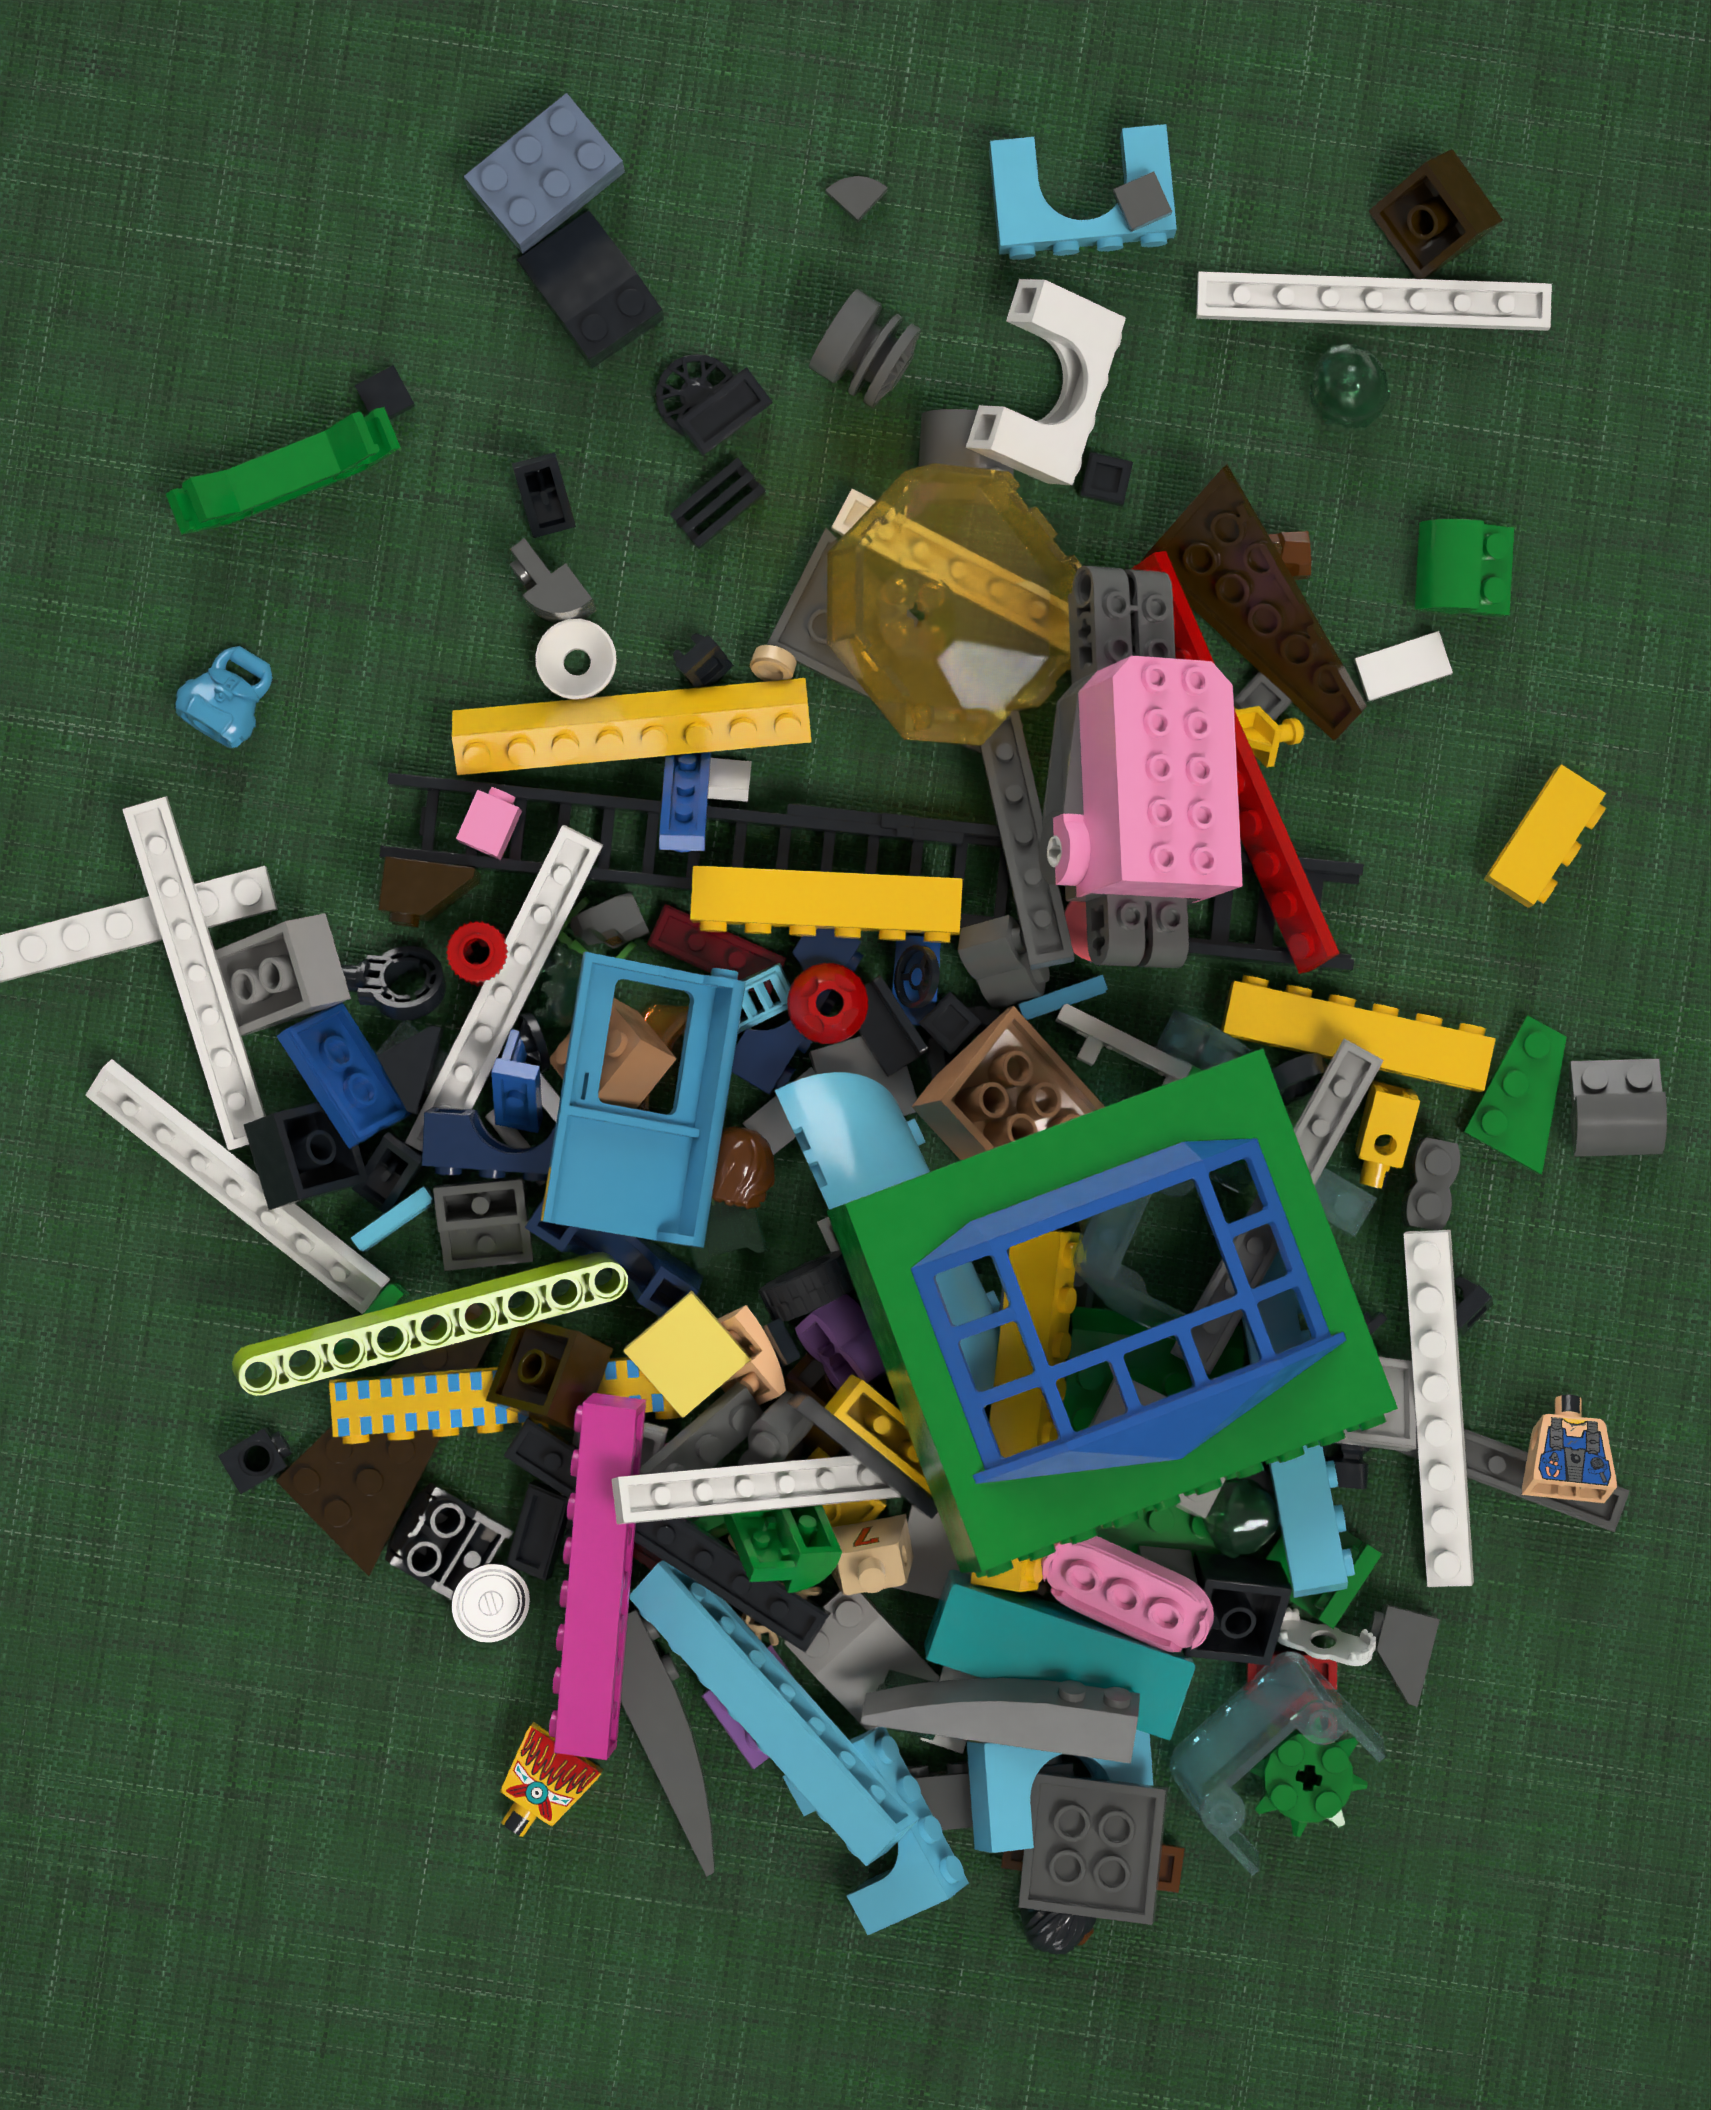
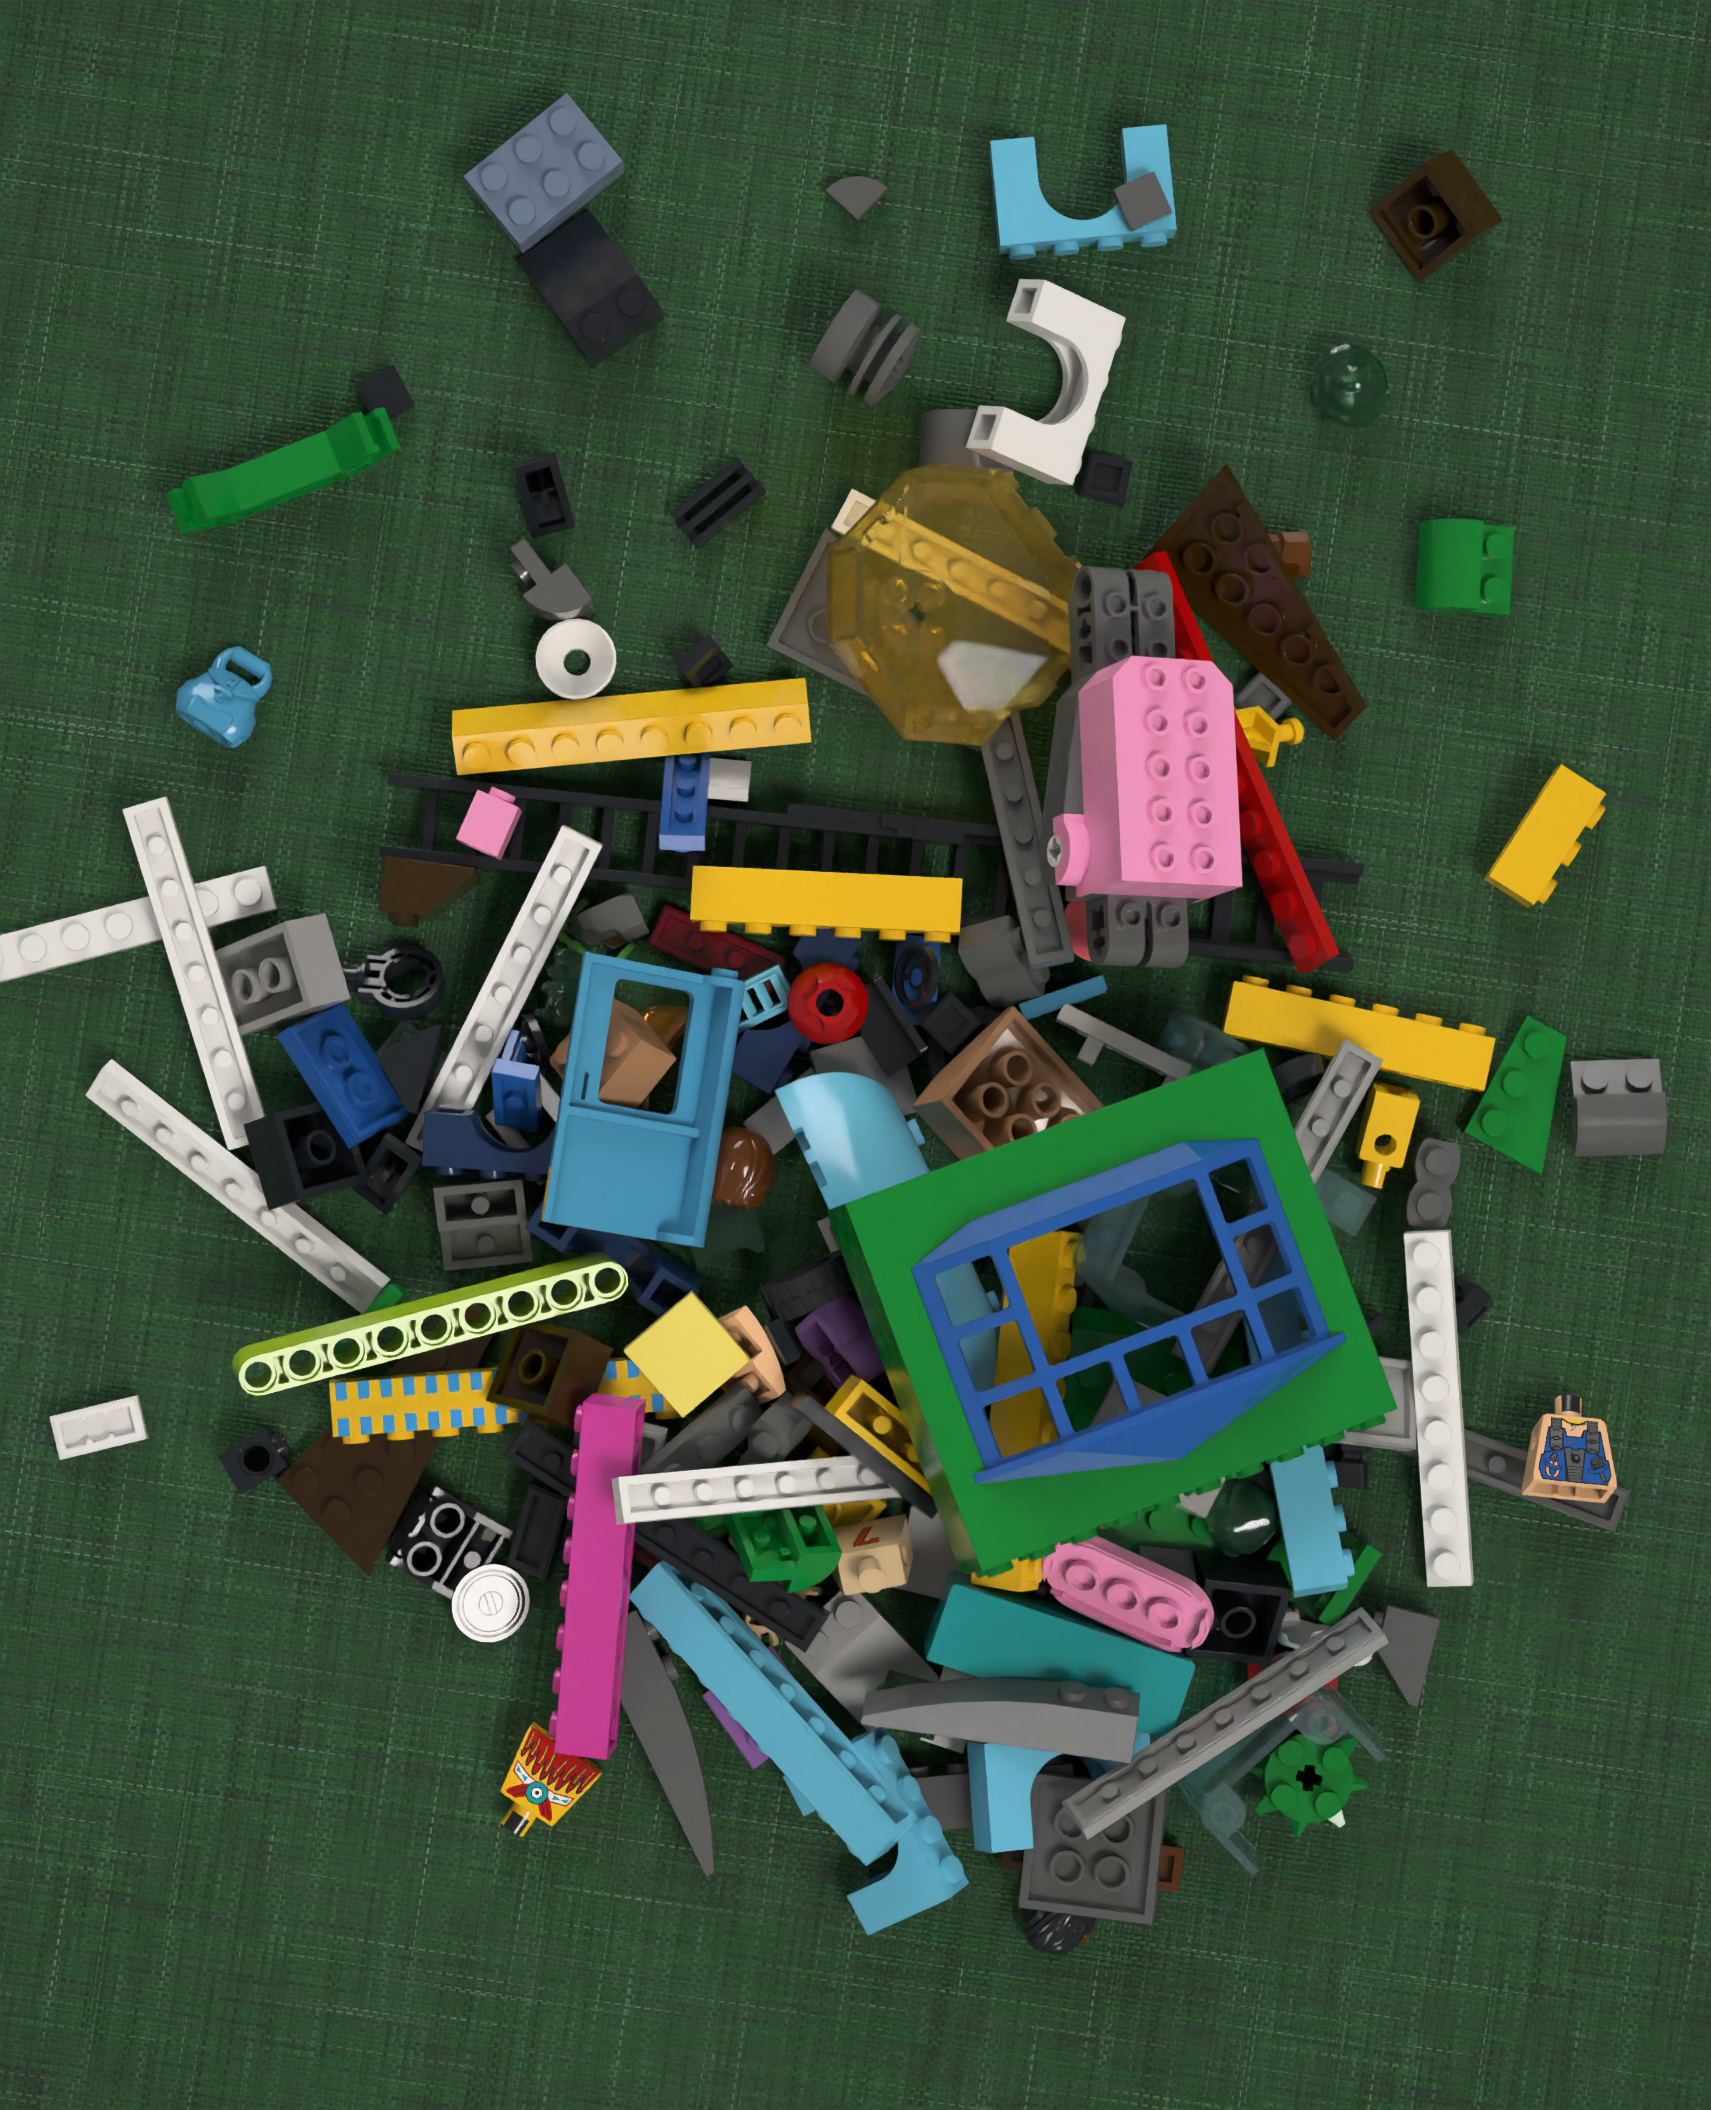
medium azure tile [351,1186,435,1251] -> none
red hose [446,921,509,987] -> none
black wheel [656,354,734,436] -> none
black tile [675,367,773,456] -> none
tan tile [750,645,797,681] -> none
white plate [1196,272,1552,331] -> none
white tile [1353,631,1453,702] -> none
none -> white plate [50,1395,148,1460]
none -> light grey tile [1061,1607,1389,1840]

